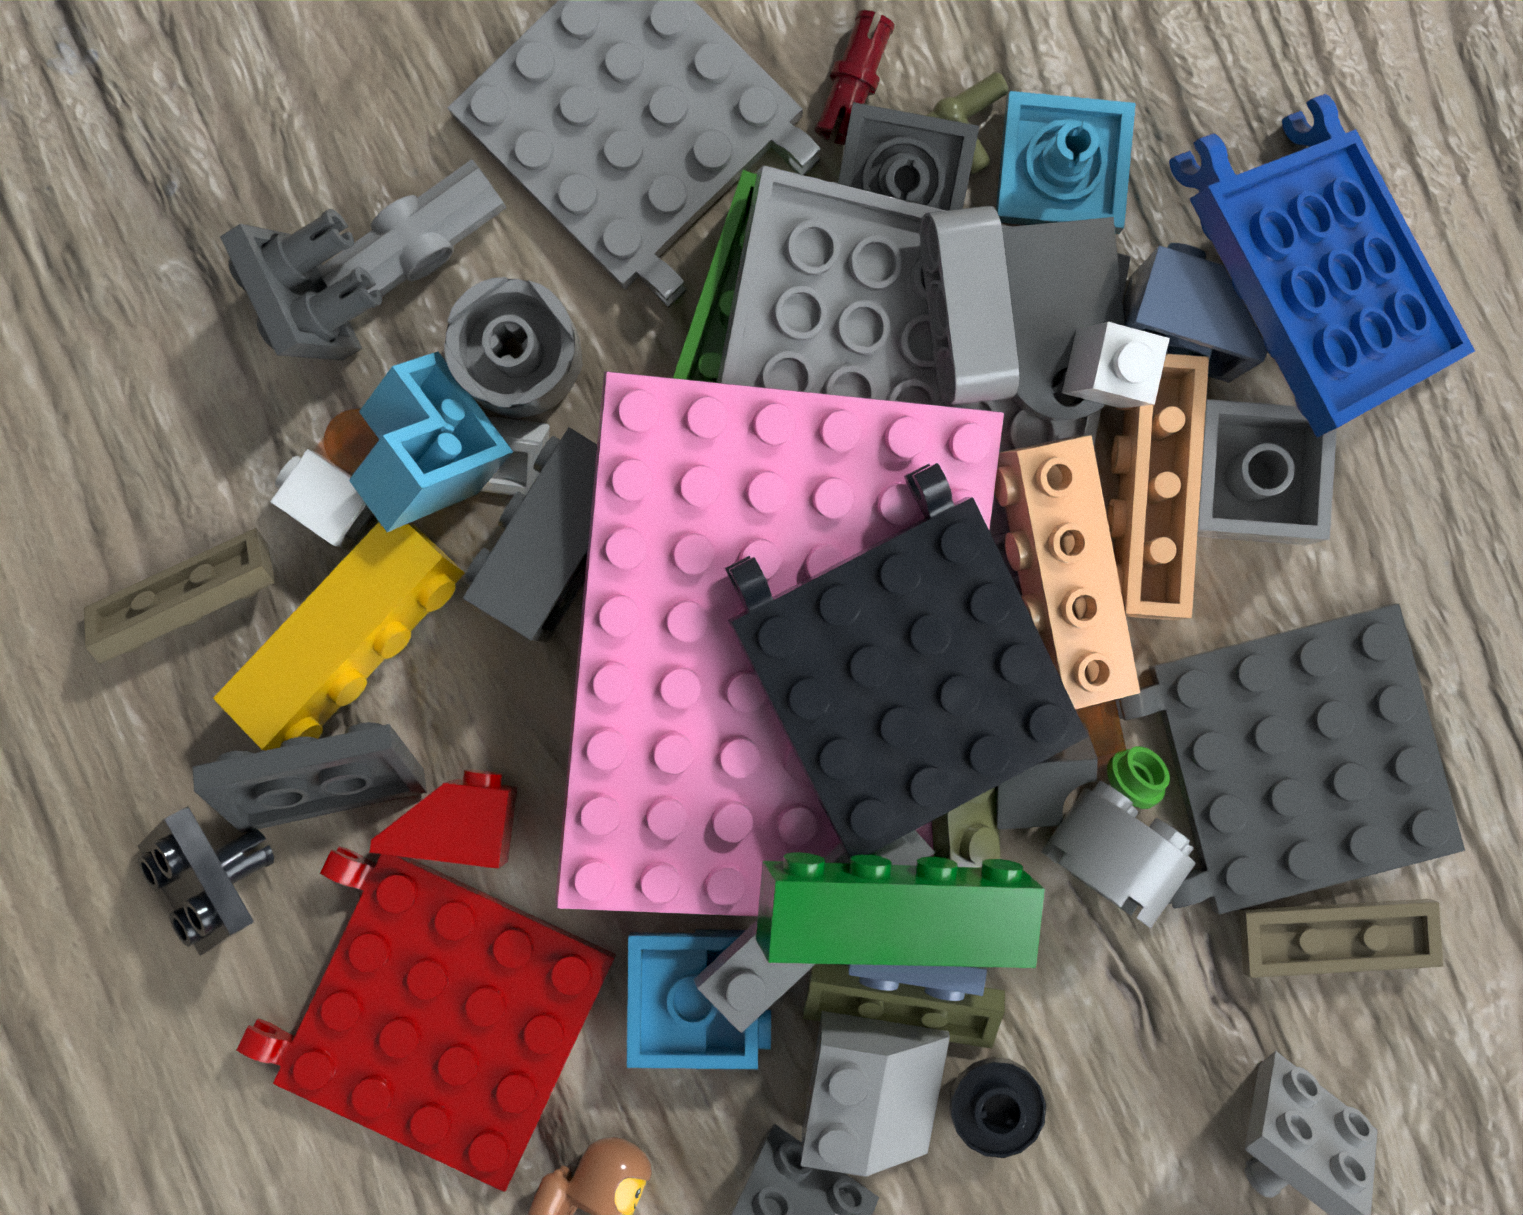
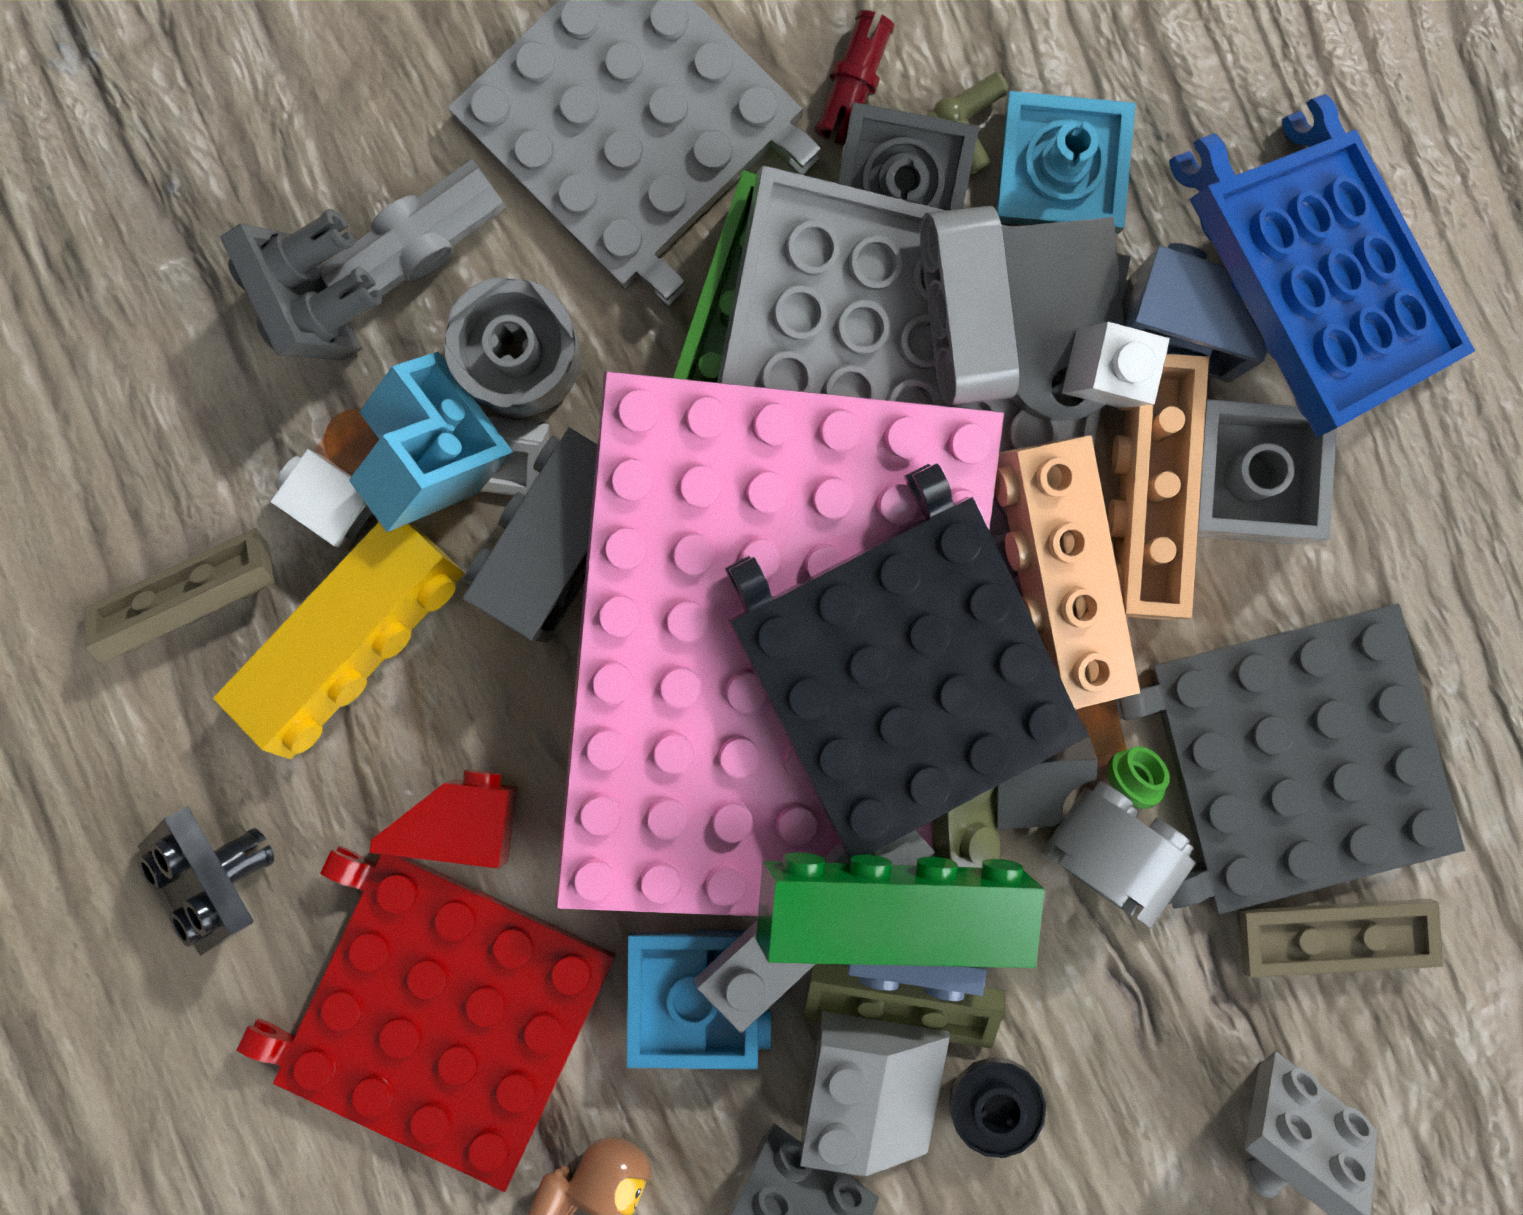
dark grey plate [193,722,427,833] -> none

